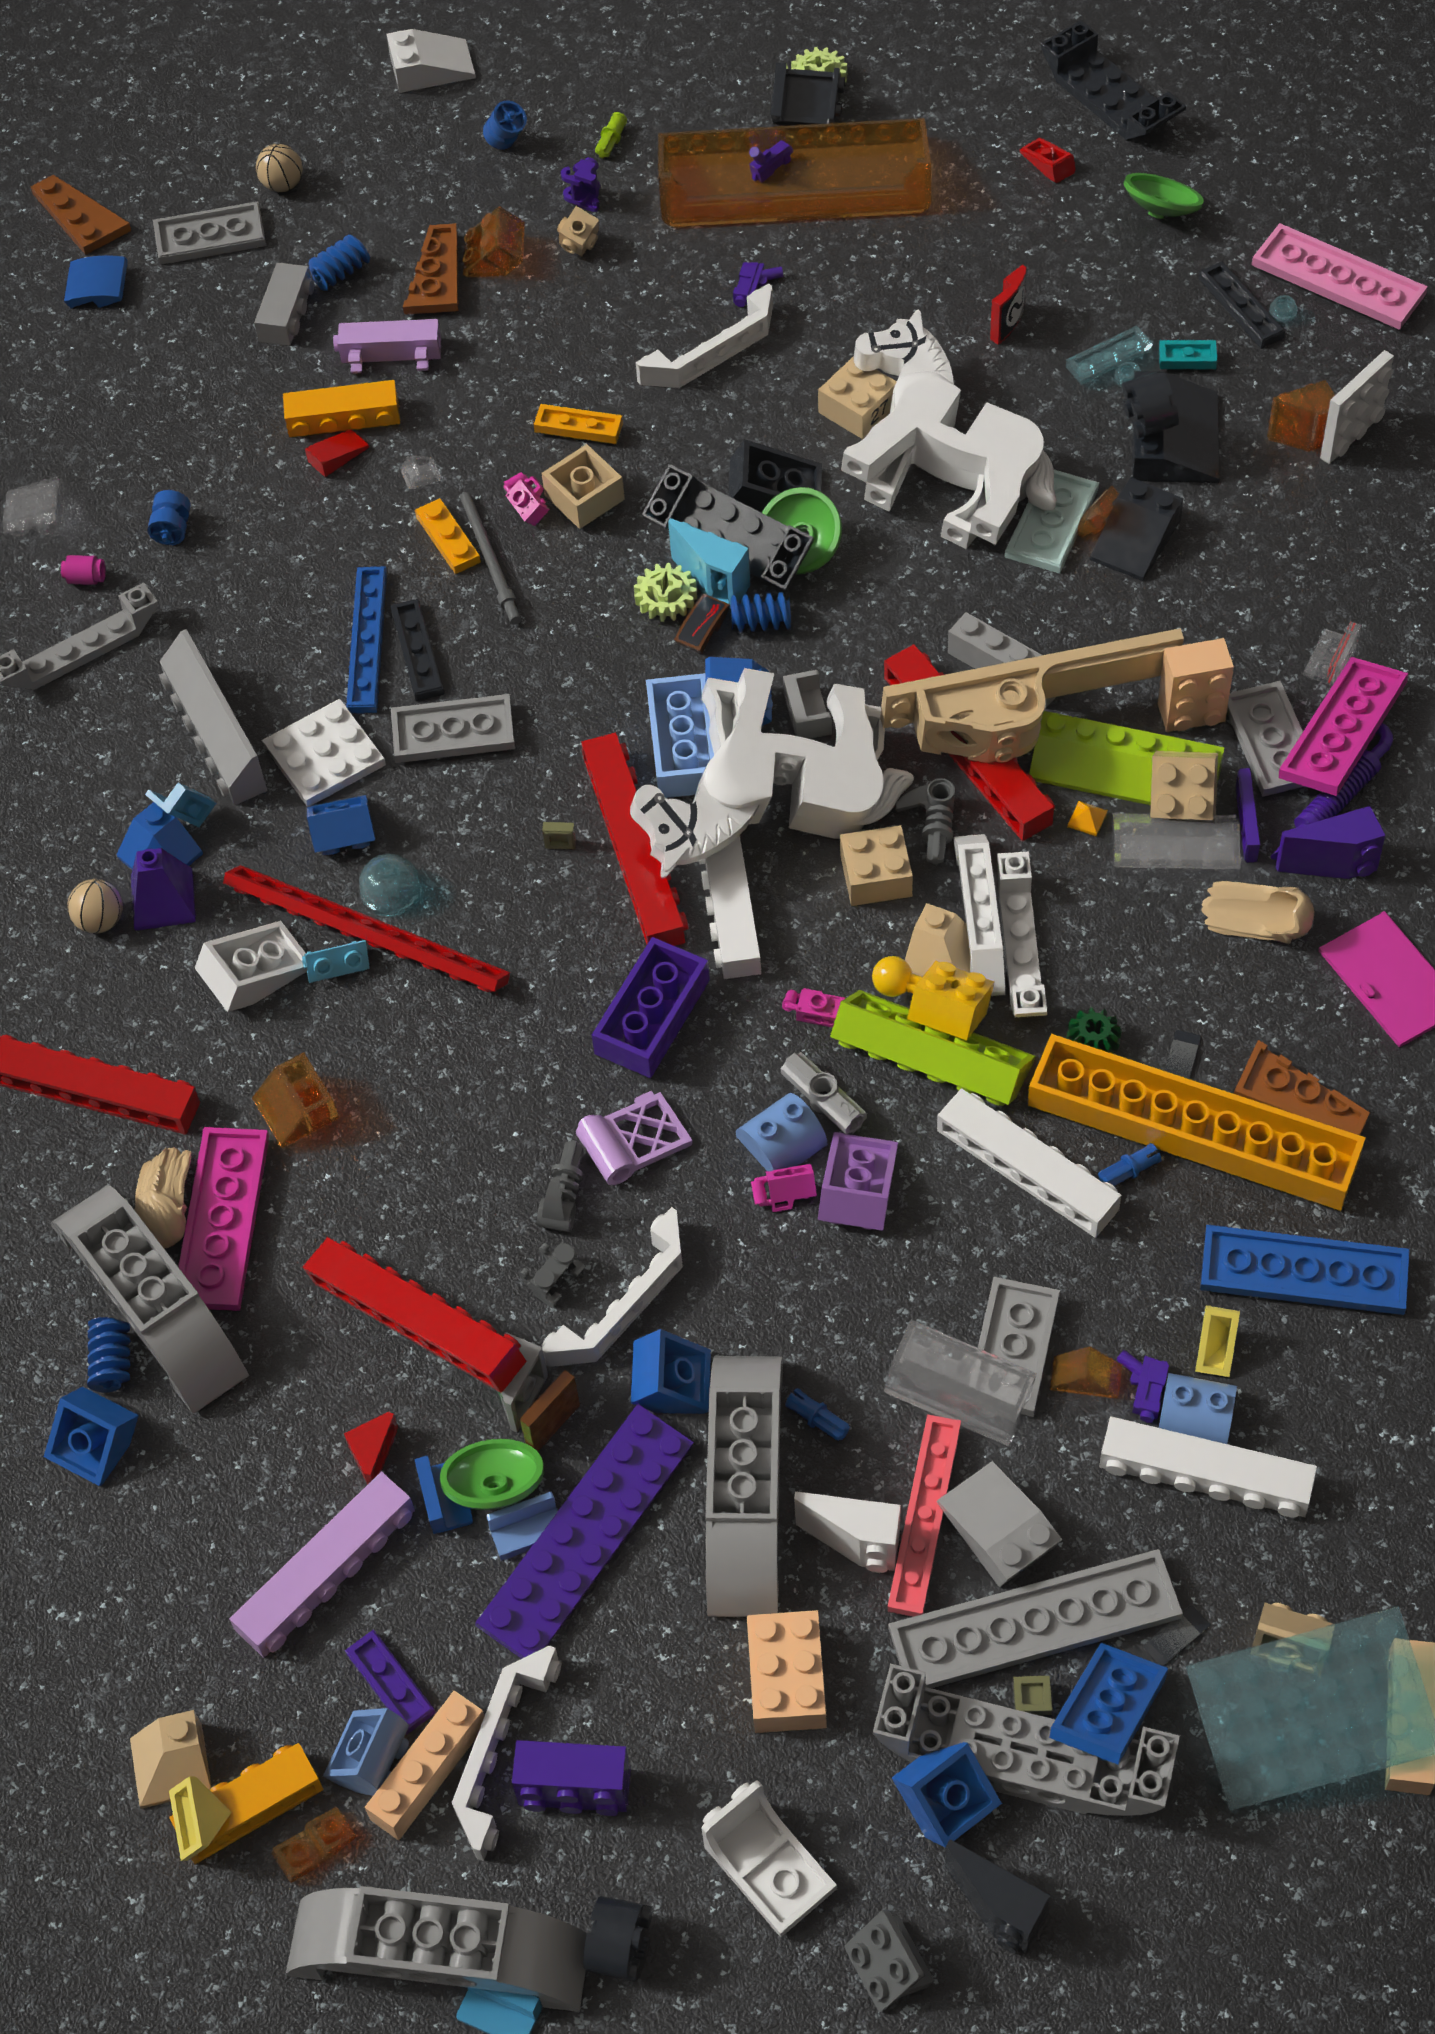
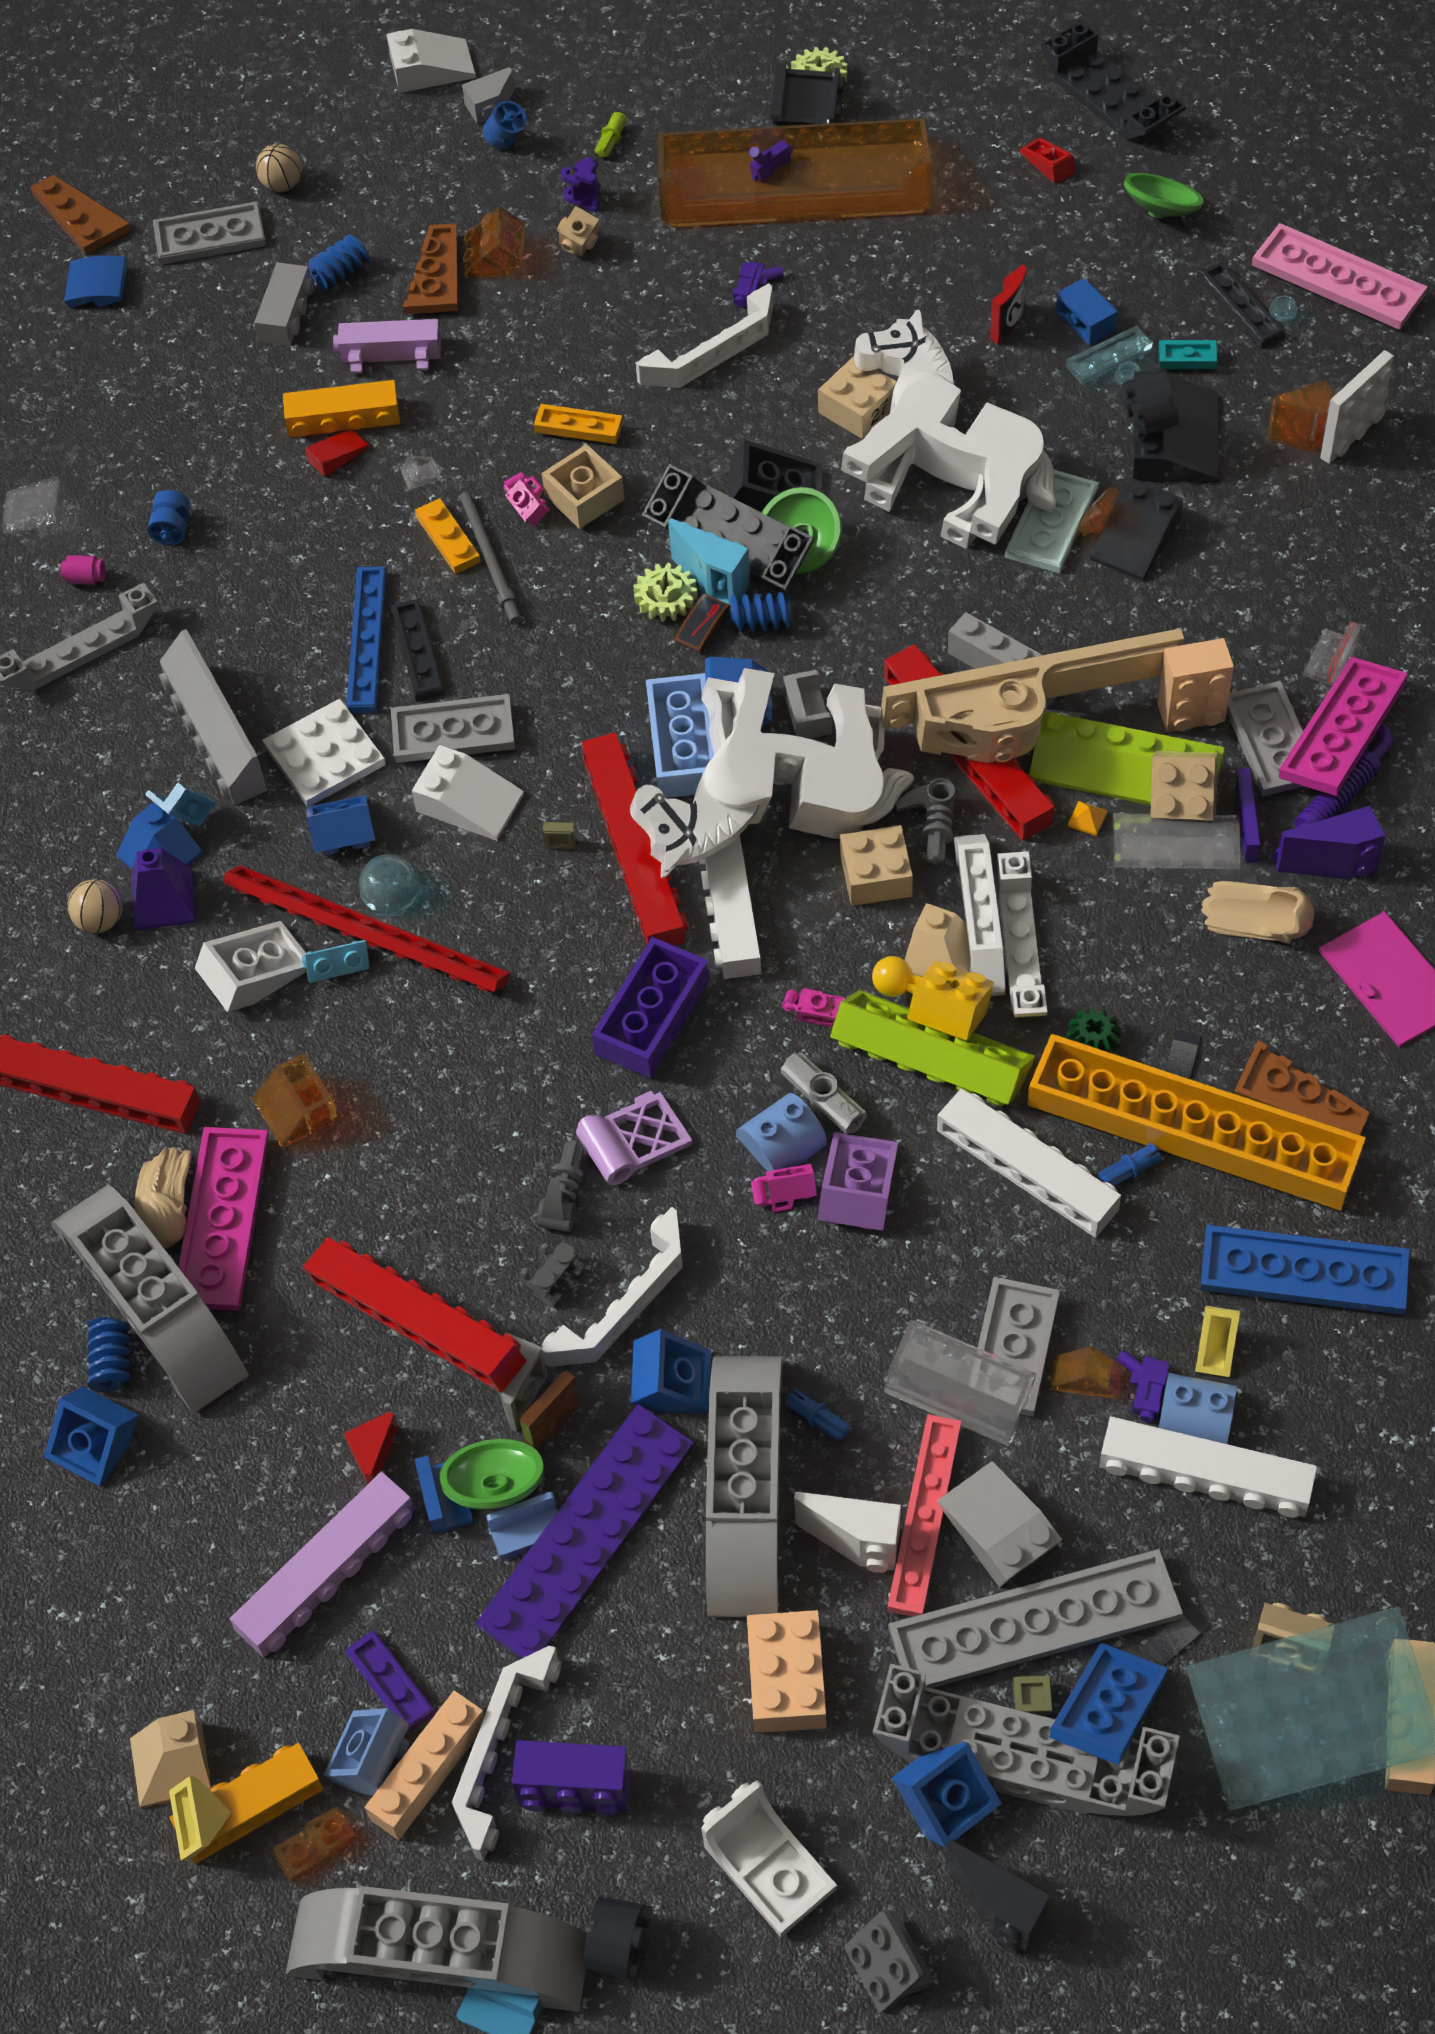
none -> white slope [412,745,524,841]
none -> light grey slope [462,67,514,124]
none -> blue brick [1056,278,1118,345]

